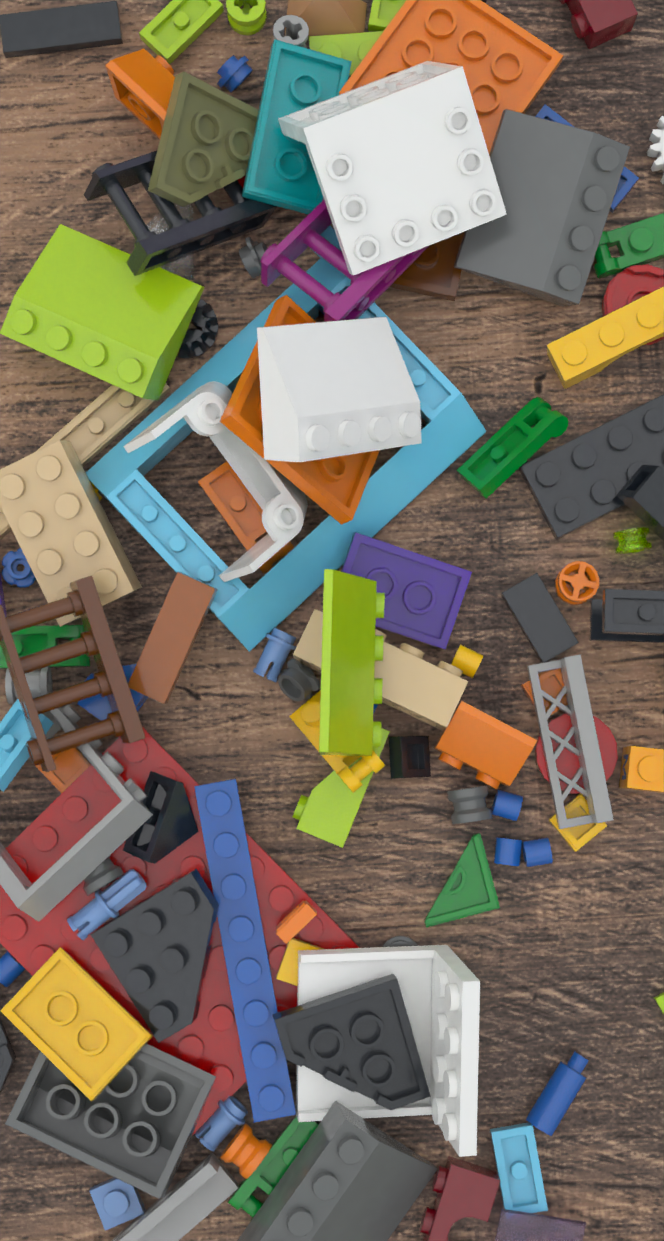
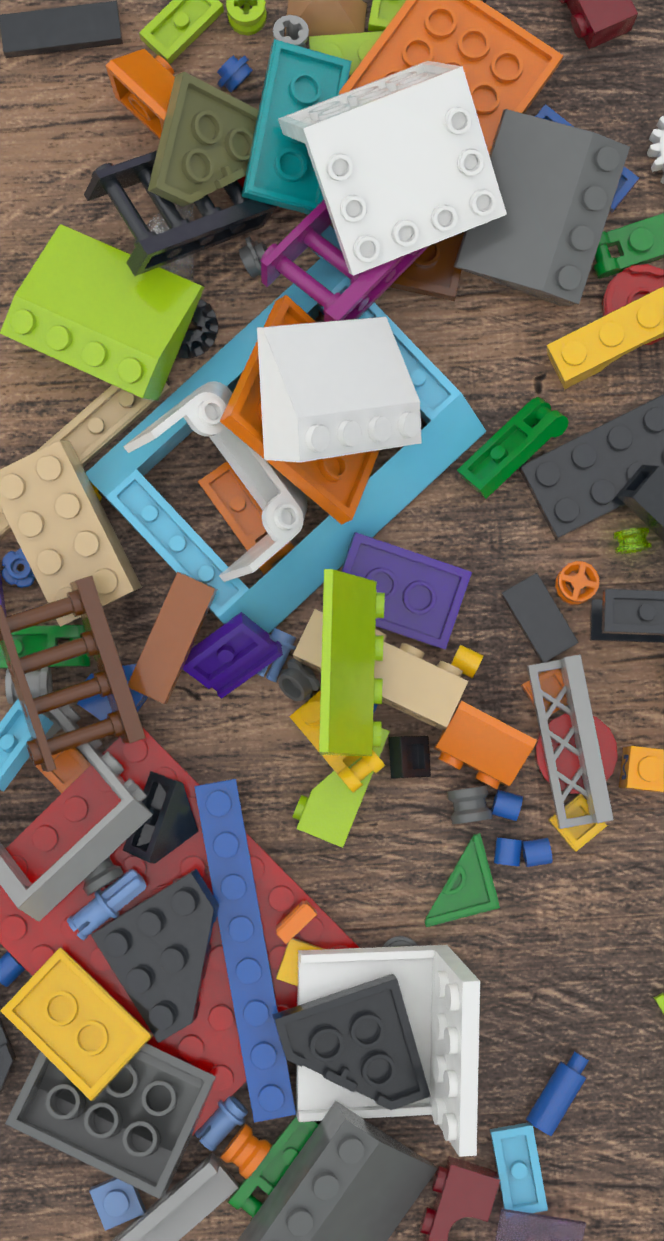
none -> dark purple plate [183,612,283,699]

